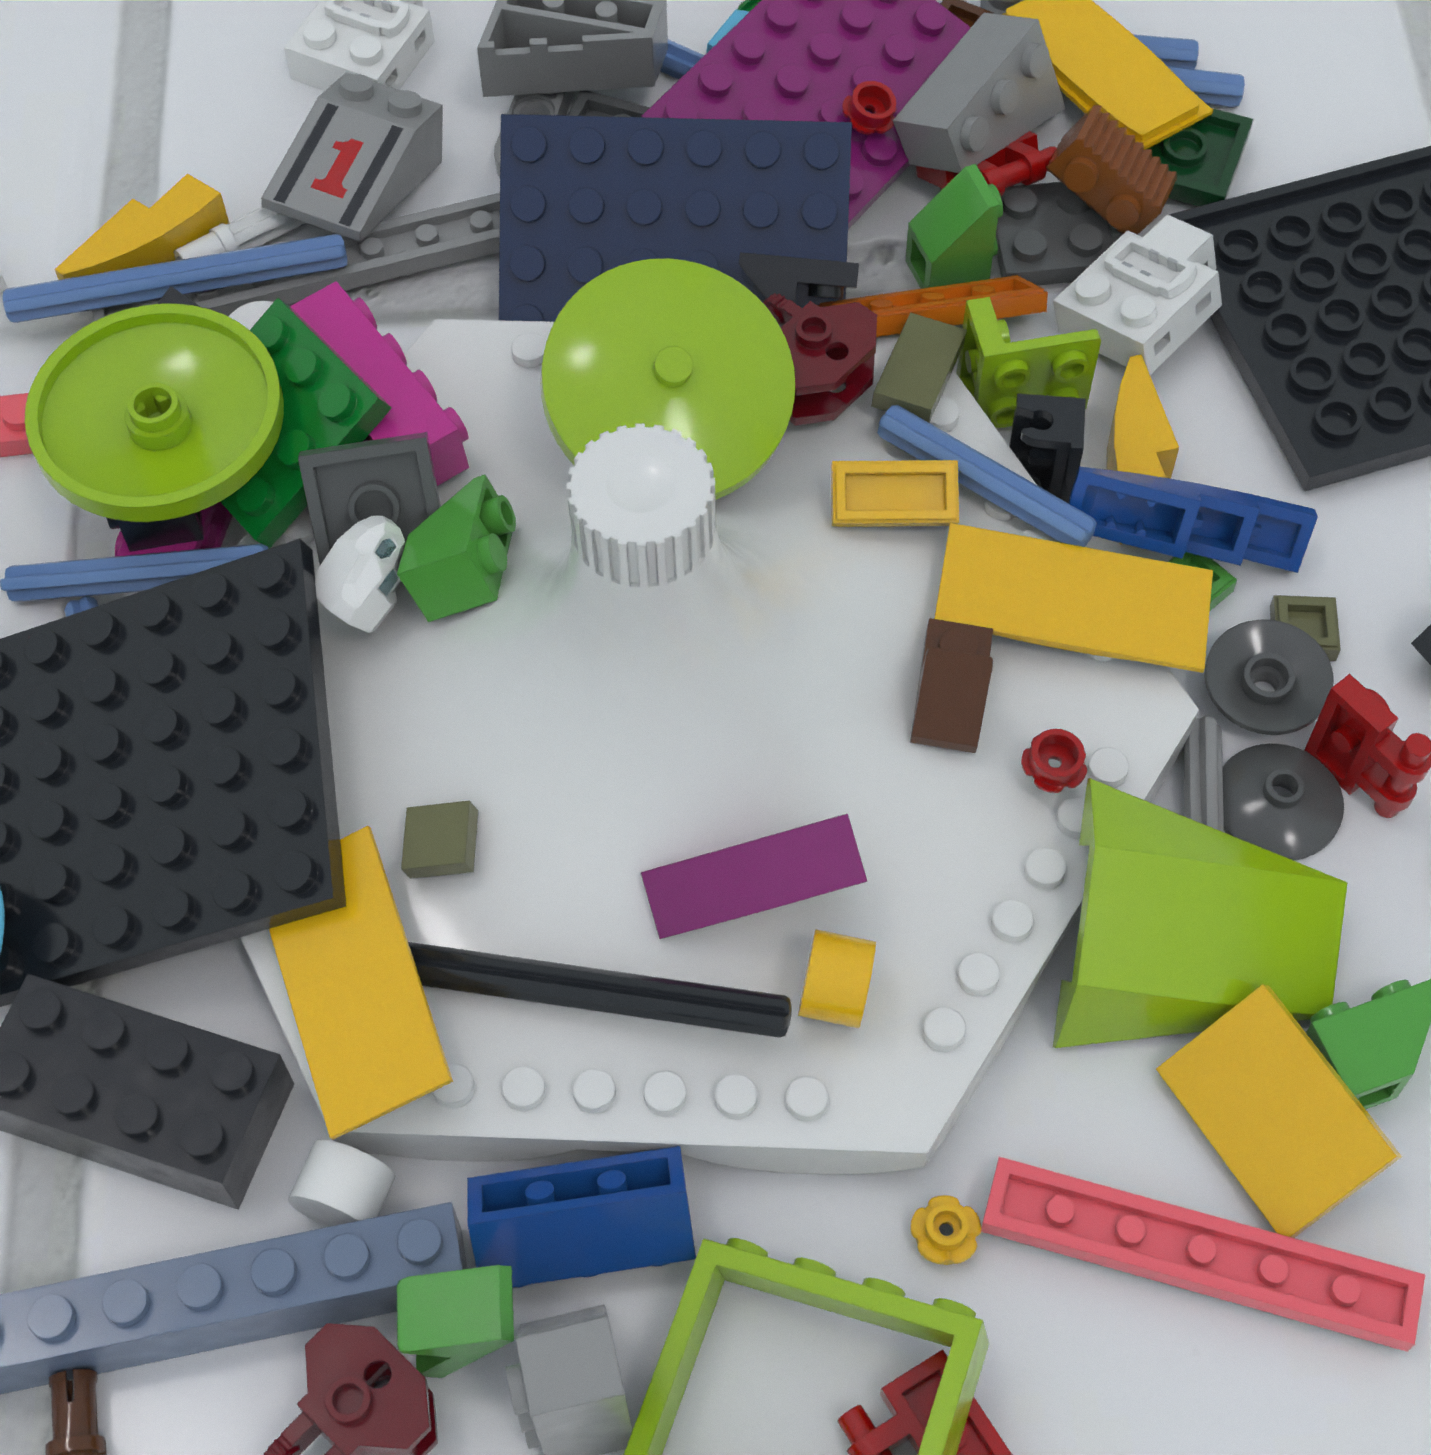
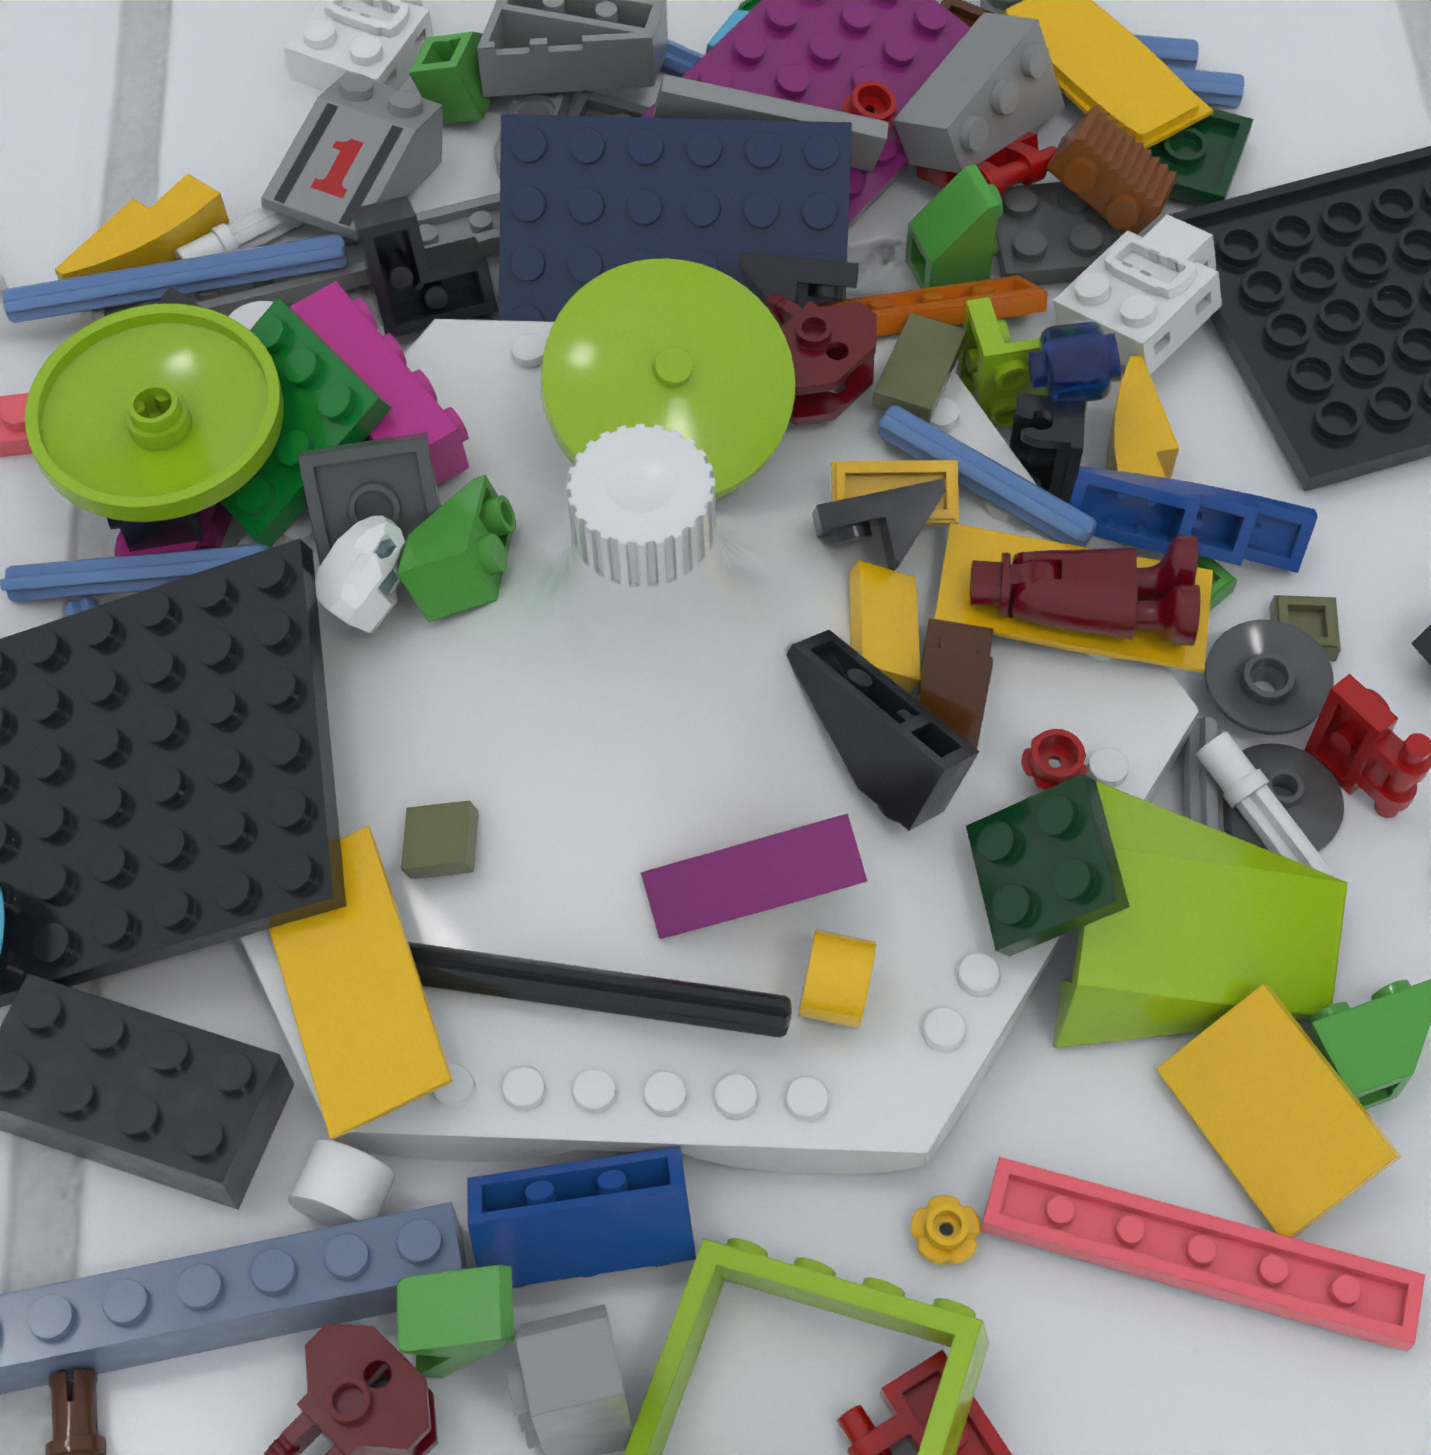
none -> black brick [350,195,498,337]
none -> bright green slope [409,31,493,124]
none -> light grey tile [652,74,889,172]
none -> black slope [787,629,980,831]
none -> black slope [812,479,946,571]
none -> yellow tile [849,560,921,693]
none -> dark green plate [966,774,1130,957]
none -> dark red piece [970,535,1200,646]
none -> clear blue head [1028,320,1121,403]
none -> white axle [1195,731,1337,878]

